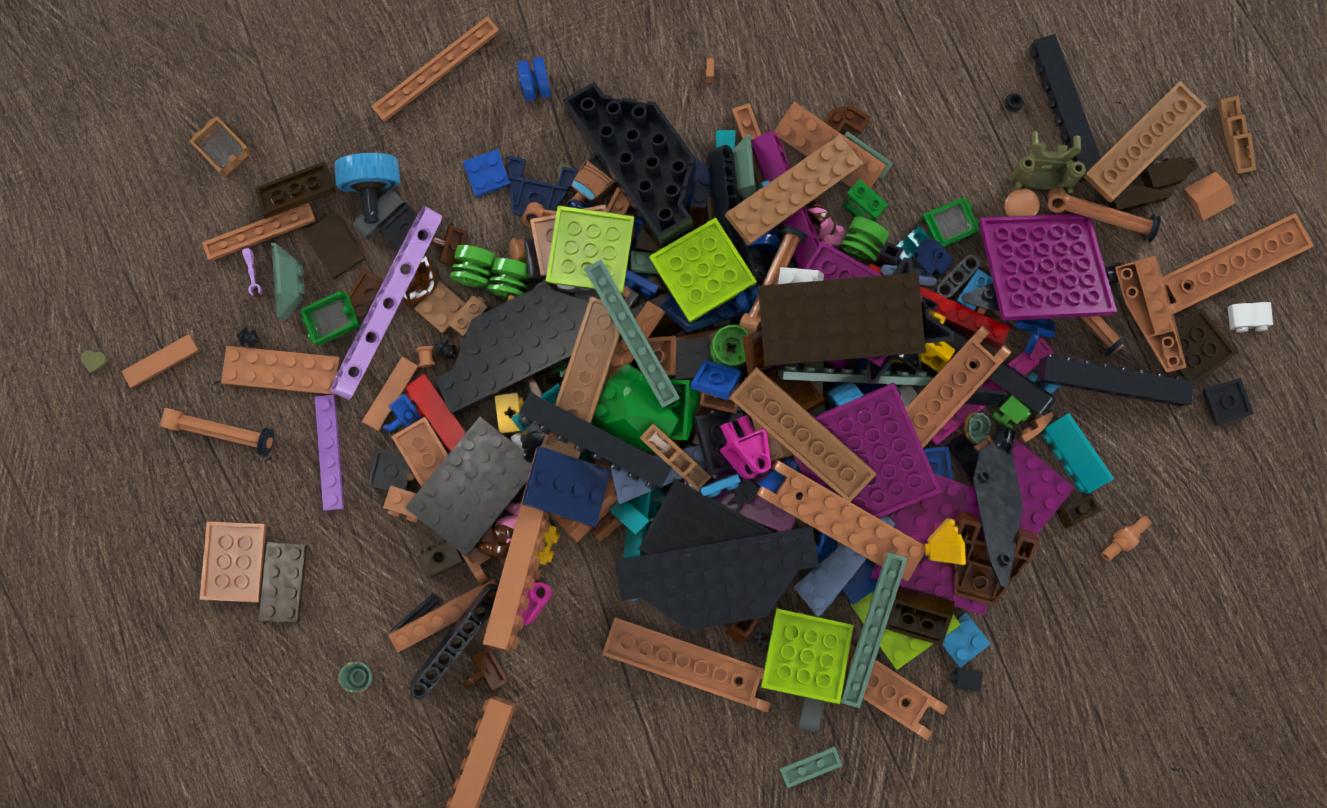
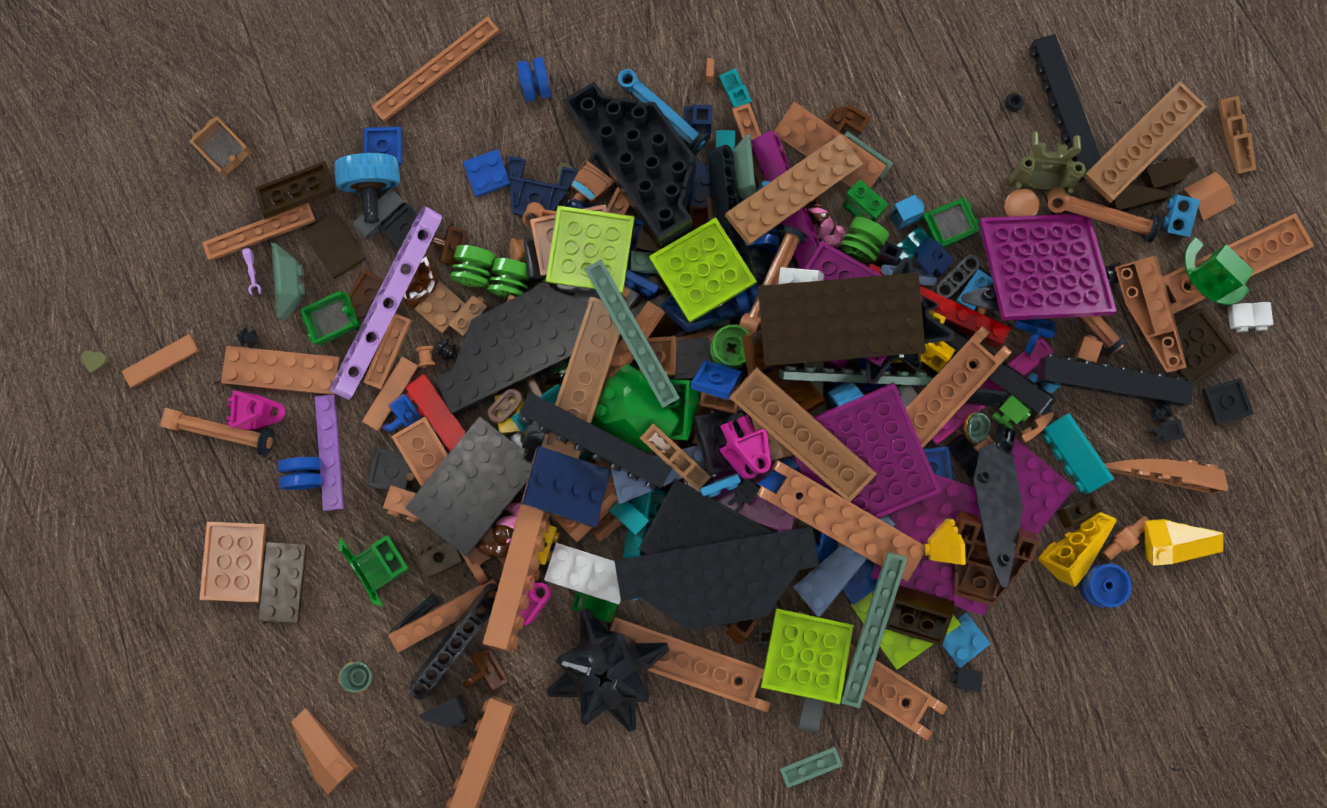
none -> dark pink piece [225,391,285,432]
none -> blue wheel [278,457,323,490]
none -> nougat wedge [291,708,358,794]
none -> green piece [338,535,410,607]
none -> nougat plate [363,314,412,390]
none -> blue plate [364,127,402,165]
none -> black slope [419,695,471,729]
none -> reddish brown plate [488,389,522,423]
none -> white brick [544,543,621,604]
none -> black piece [547,608,670,732]
none -> green slope [571,591,617,623]
none -> dark azure piece [618,69,710,155]
none -> dark blue brick [684,104,712,136]
none -> teal slope [718,68,752,108]
none -> dark azure brick [889,194,924,231]
none -> yellow wedge [1038,512,1117,587]
none -> nougat brick [1073,335,1103,364]
none -> blue wheel [1079,564,1132,608]
none -> nougat wedge [1105,459,1228,494]
none -> yellow wedge [1145,519,1223,566]
none -> black plate [1147,419,1185,442]
none -> black wheel [1151,402,1172,422]
none -> dark azure brick [1162,195,1200,237]
none -> green piece [1184,237,1254,305]

